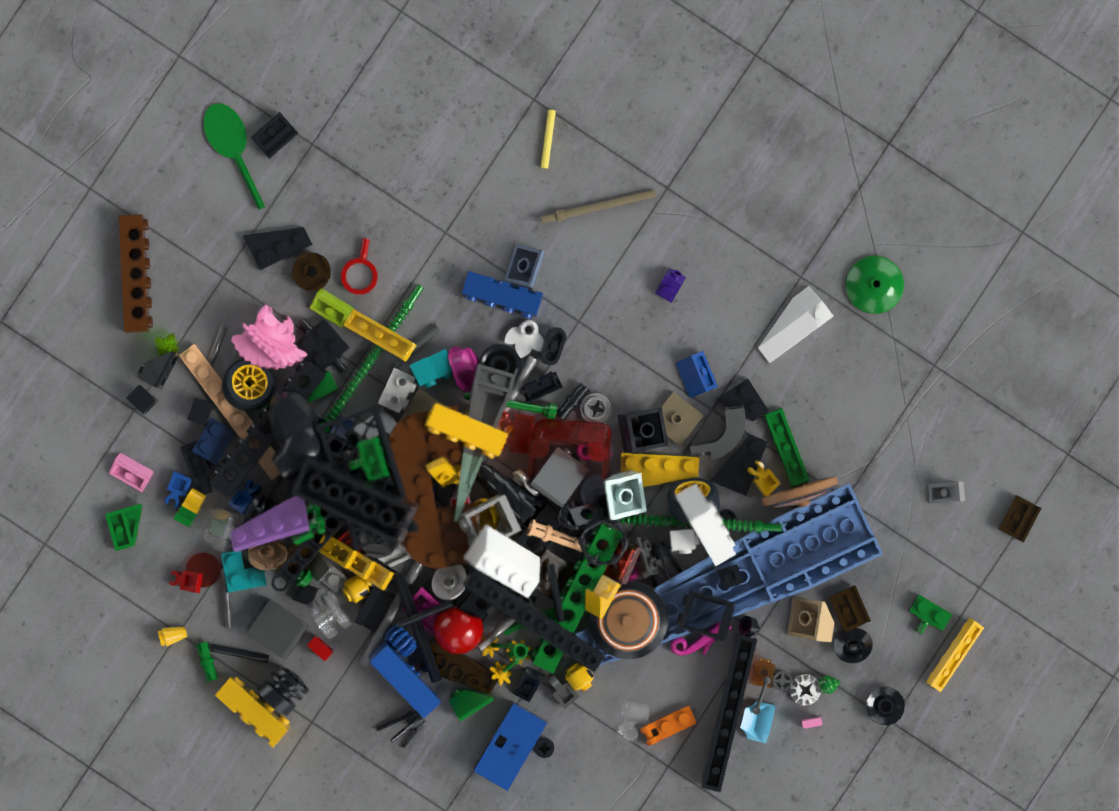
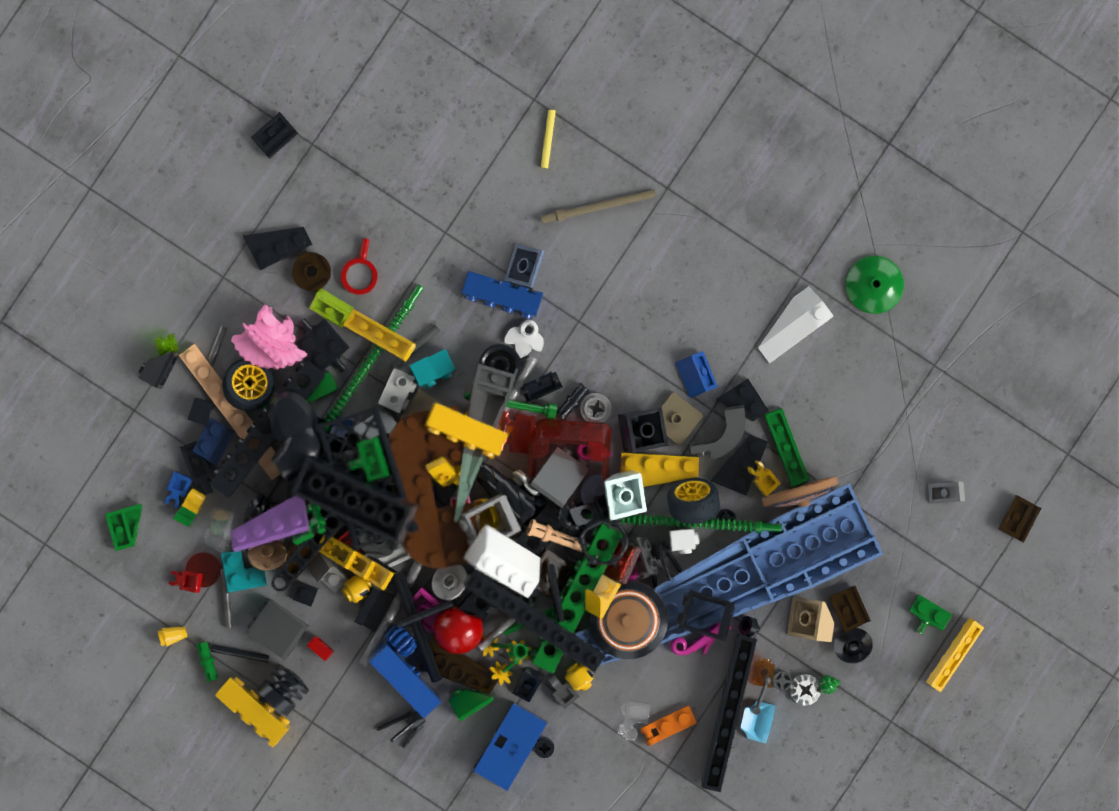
bright pink slope [109,453,154,492] -> none
reddish brown brick [119,214,153,333] -> none
black panel [126,385,159,415] -> none
green piece [204,103,265,210] -> none
blue plate [228,479,262,515] -> none
green plate [295,569,313,588] -> none
clear wheel [306,590,353,640] -> none
dark pink piece [448,347,479,392] -> none
black plate [539,327,566,365] -> none
dark purple bracket [655,268,686,303] -> none
white wedge [675,484,736,566] -> none
black tile [718,564,743,589] -> none
bright pink tile [801,716,822,729] -> none
black dish [866,687,905,726] -> none

